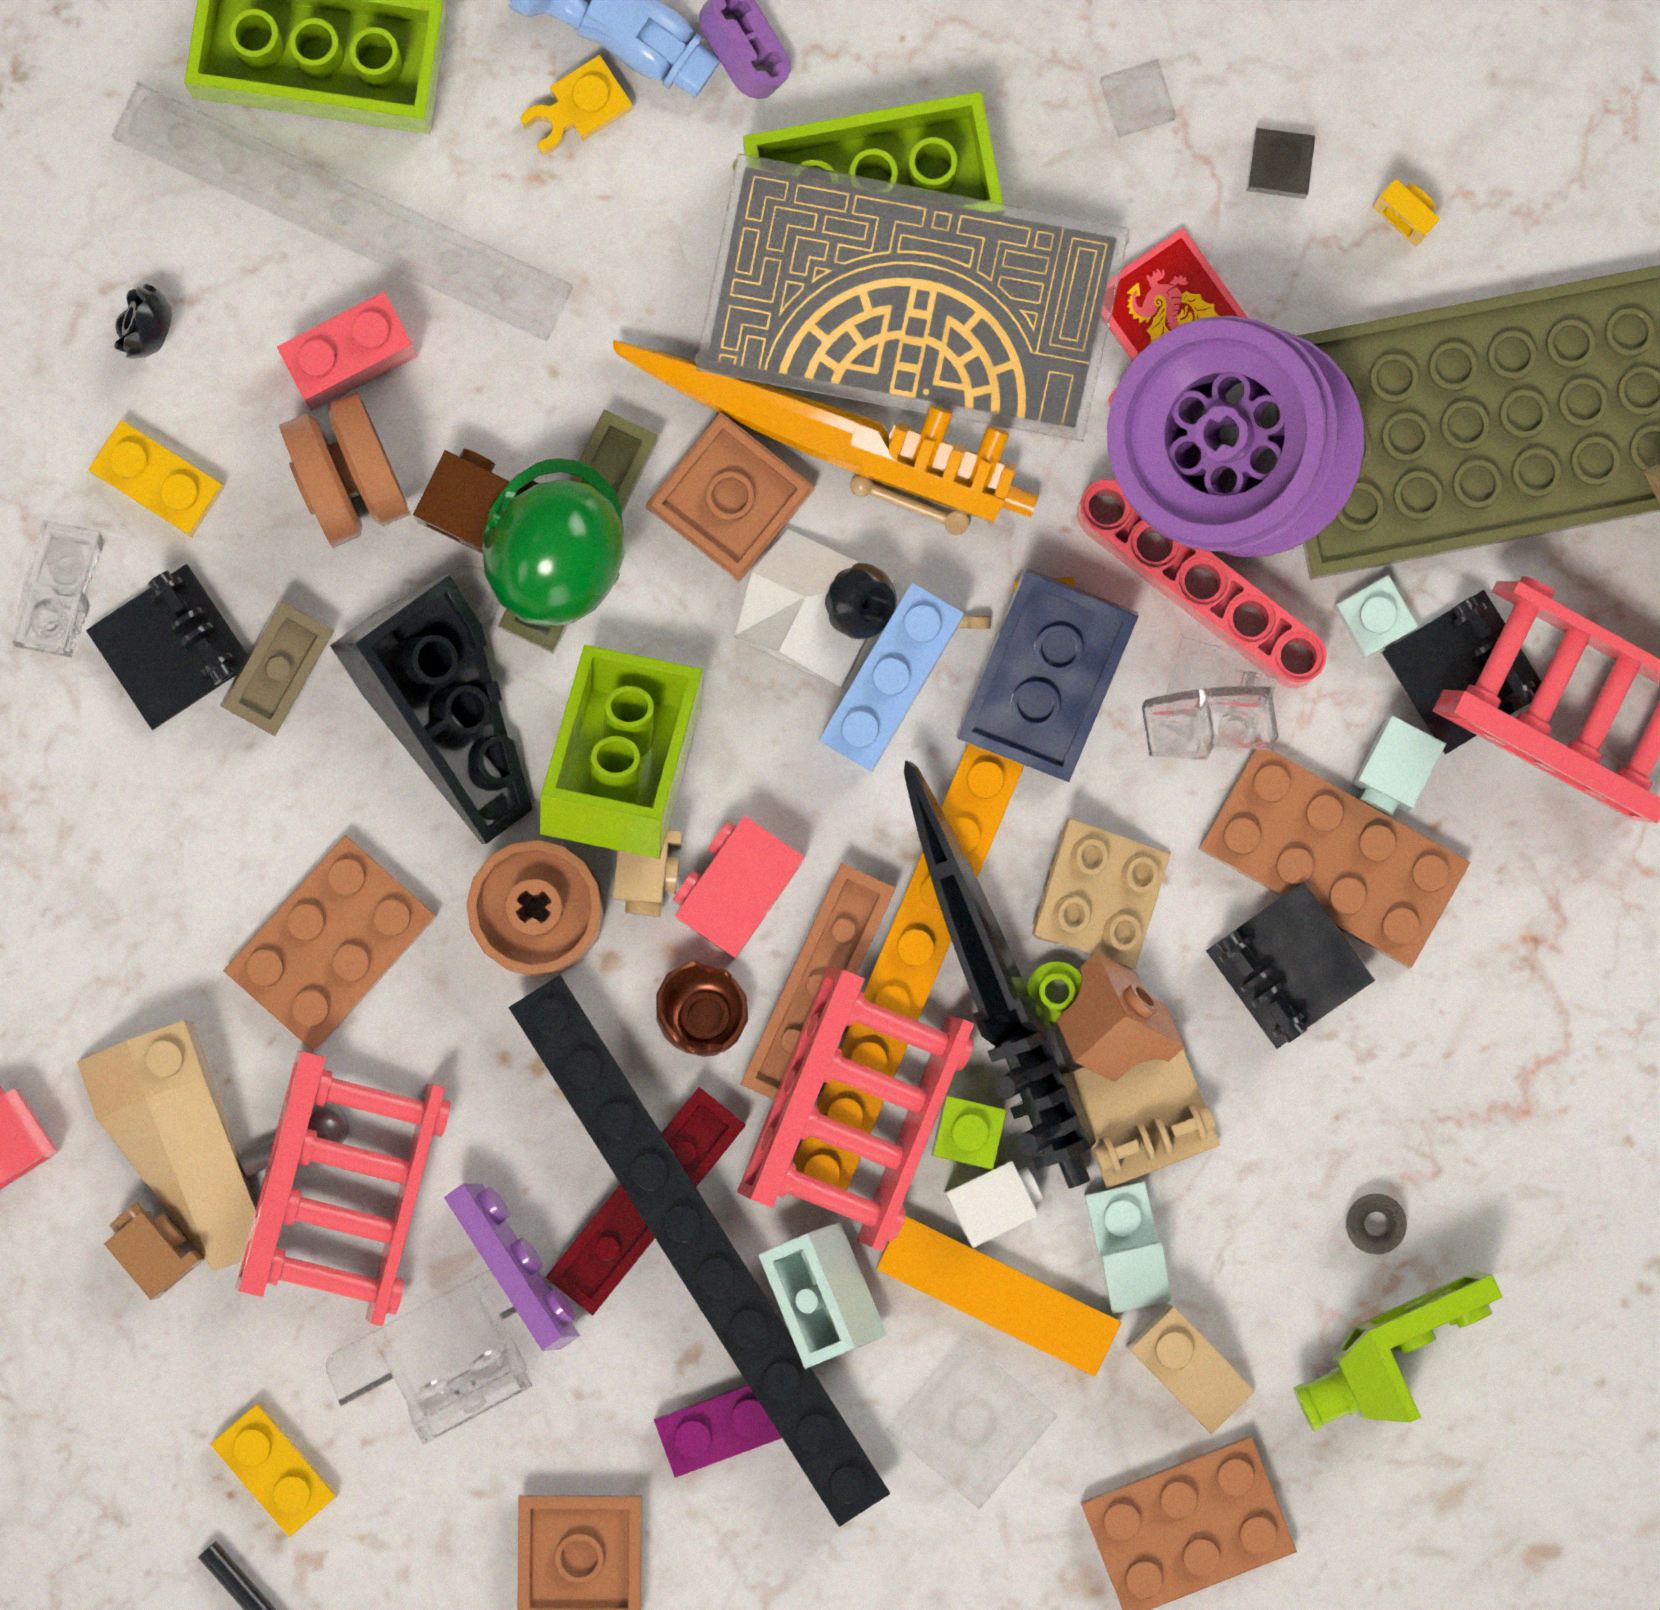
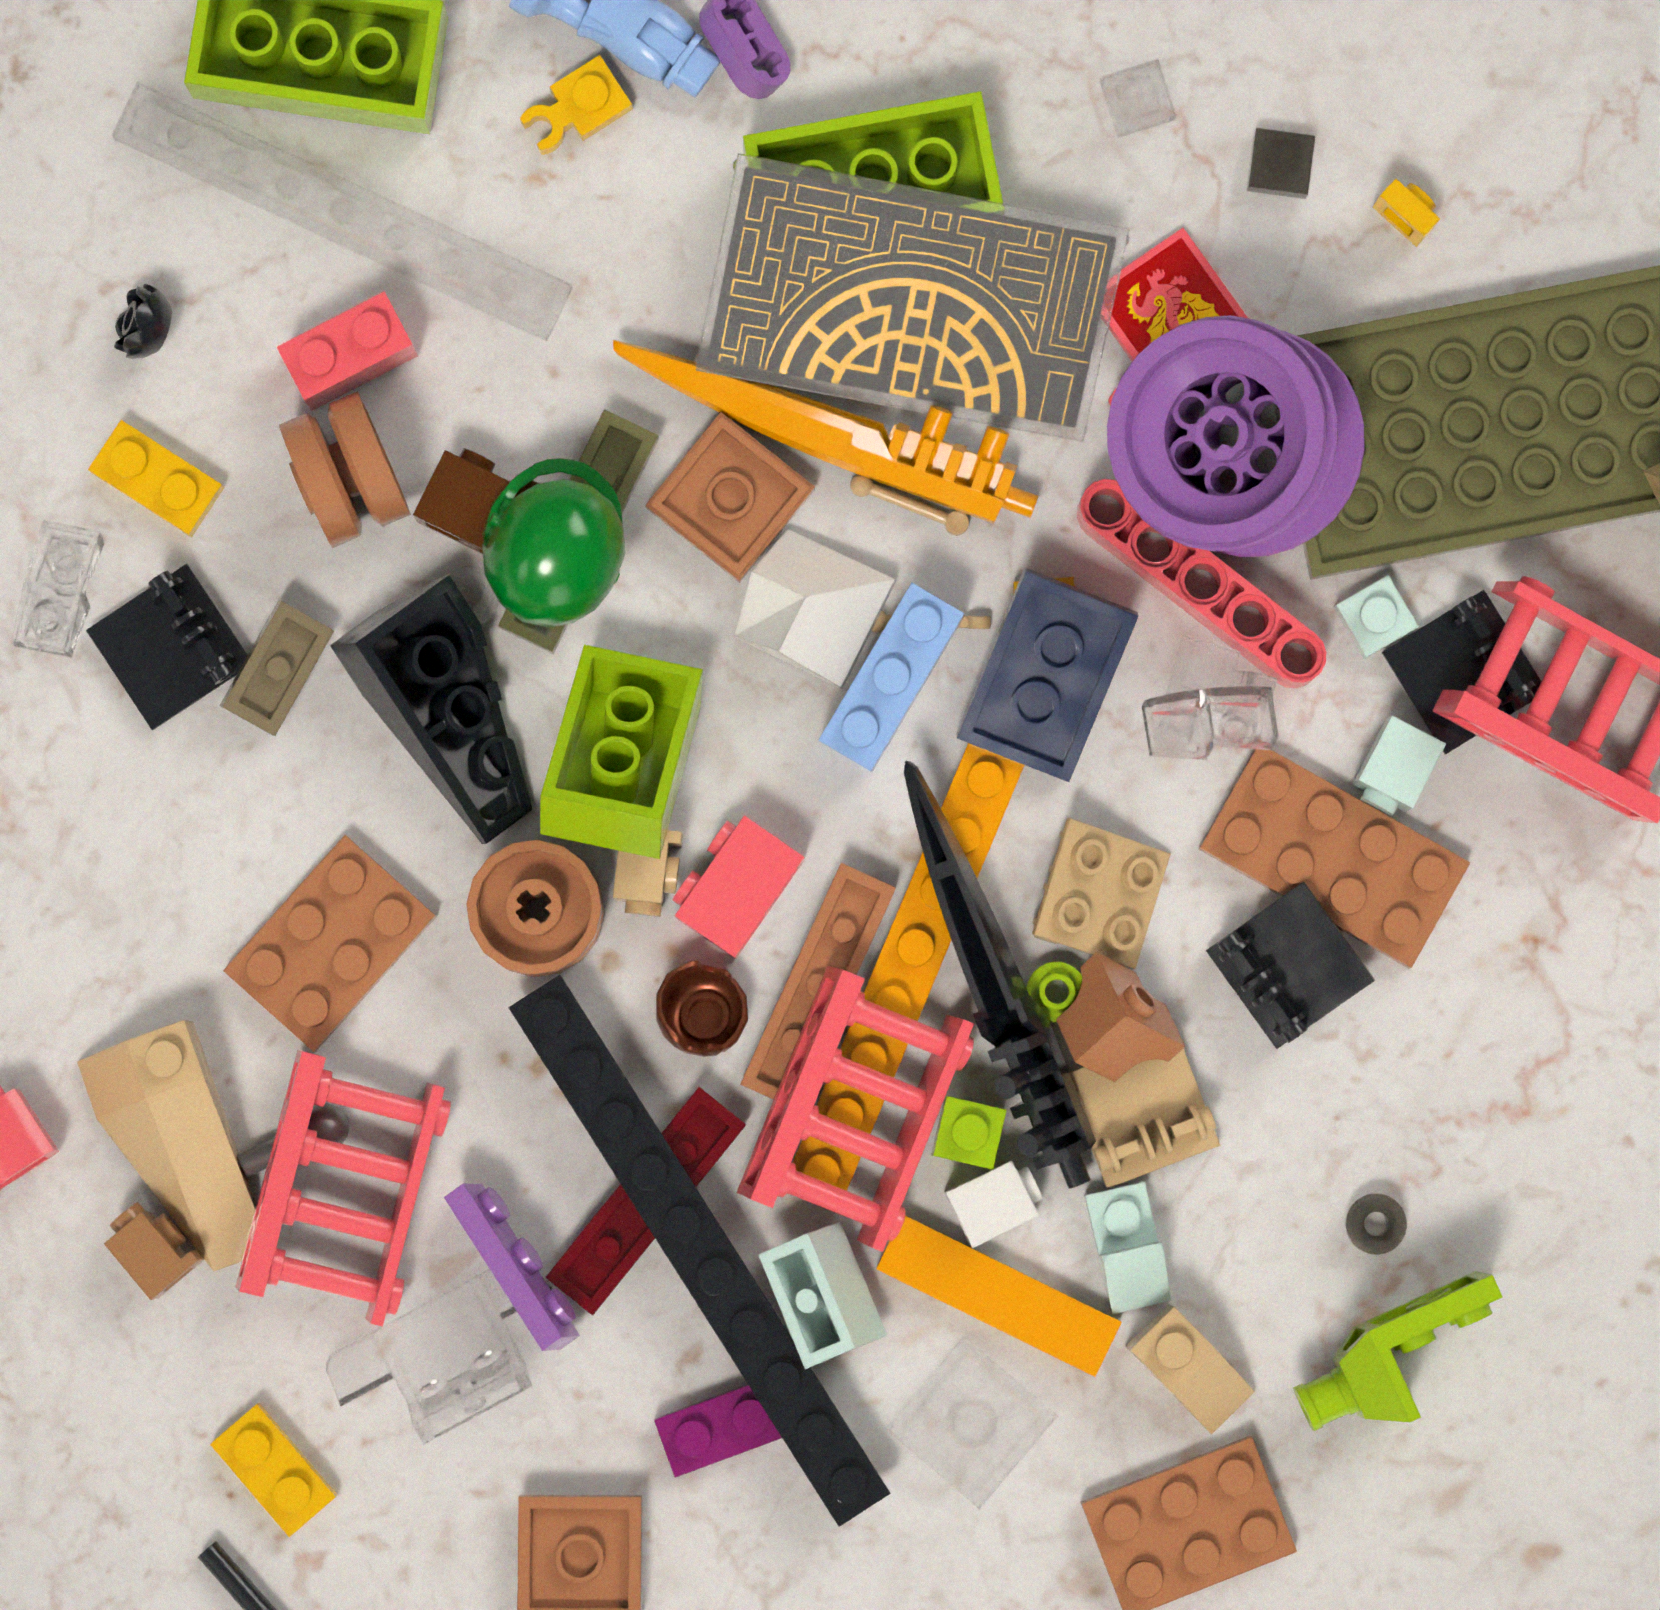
black plate [825,563,897,640] -> none

